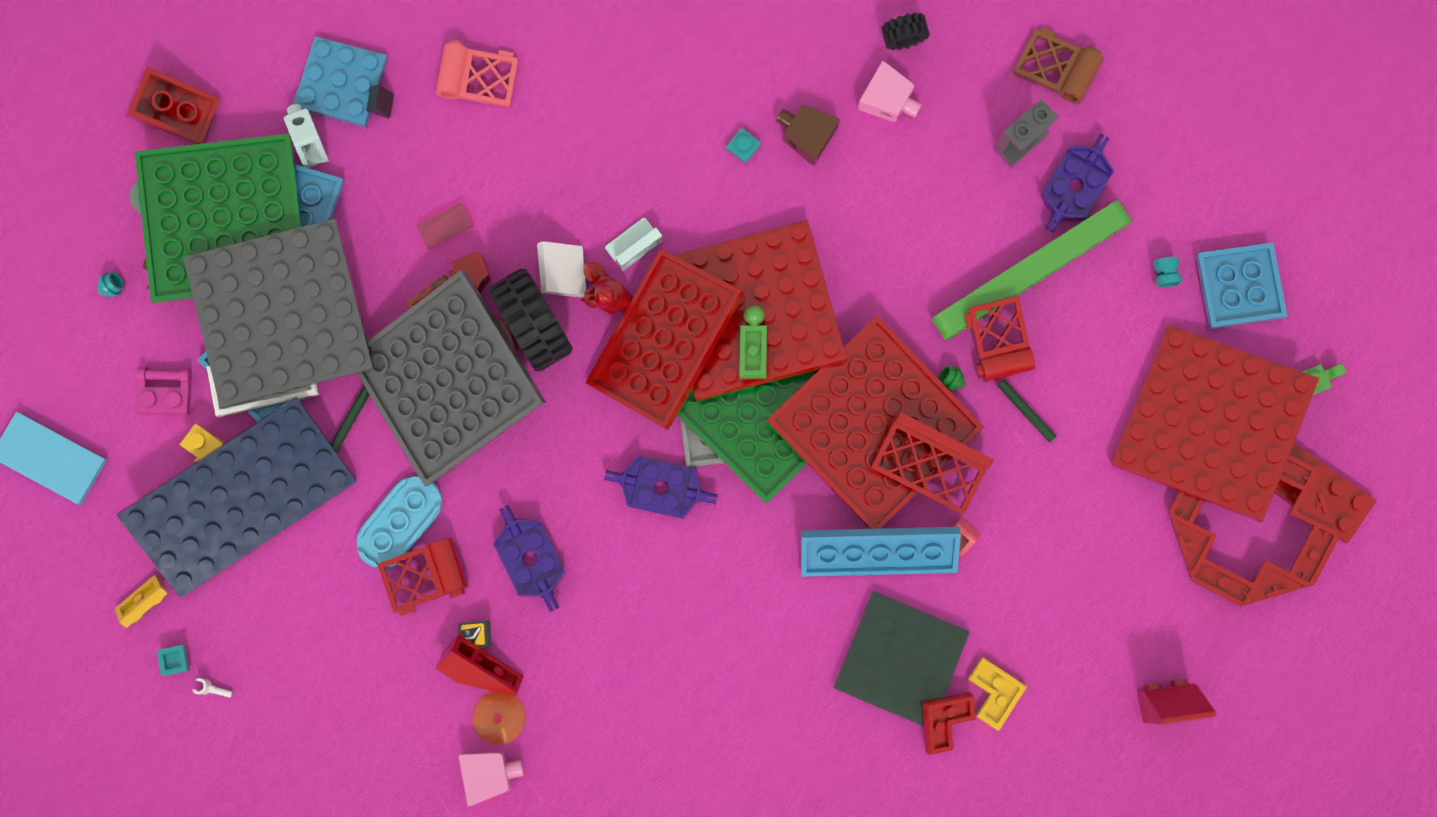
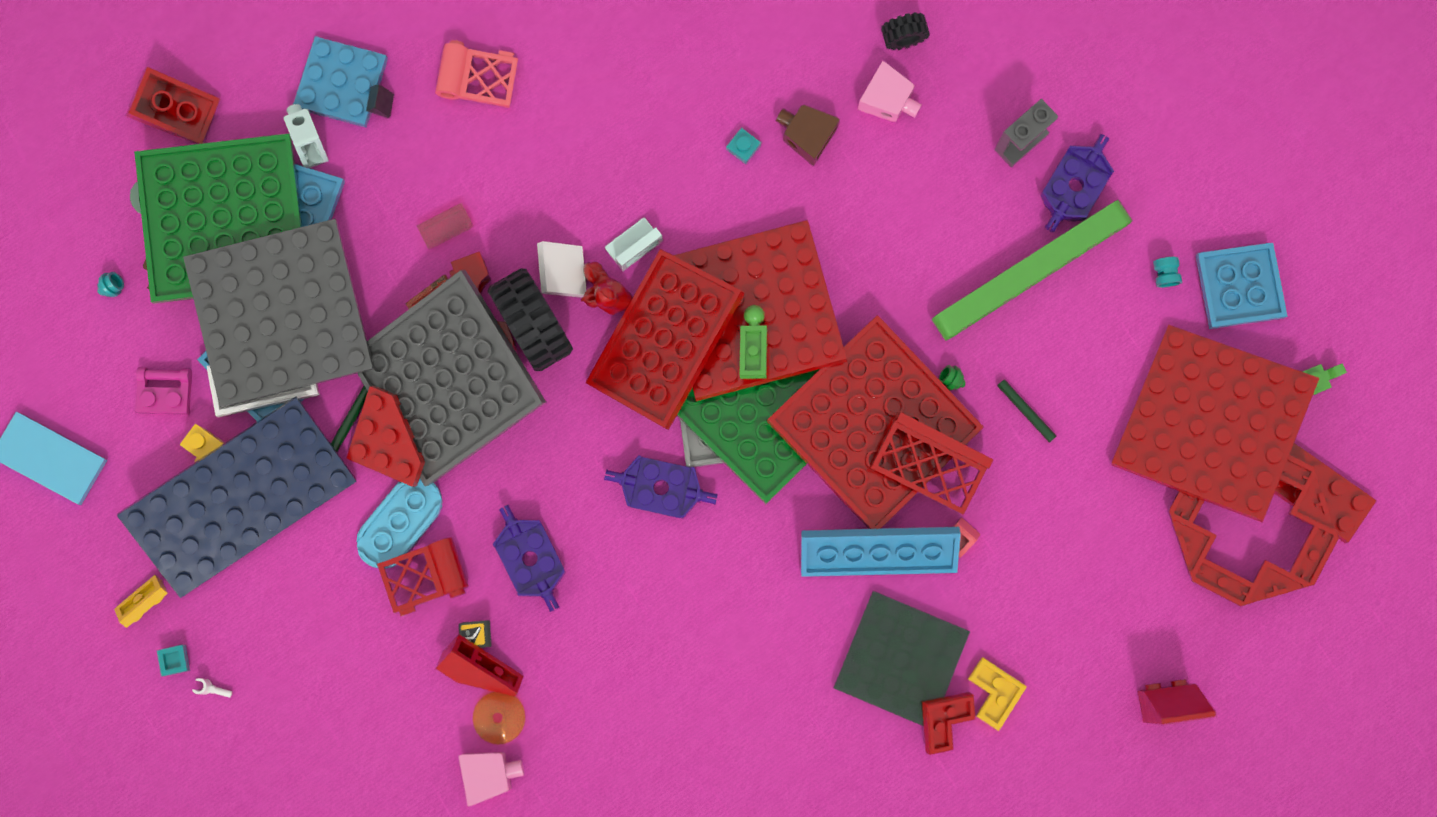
red piece [964,295,1035,382] -> none
dark orange piece [1013,27,1104,104] -> none
none -> red plate [346,386,425,487]

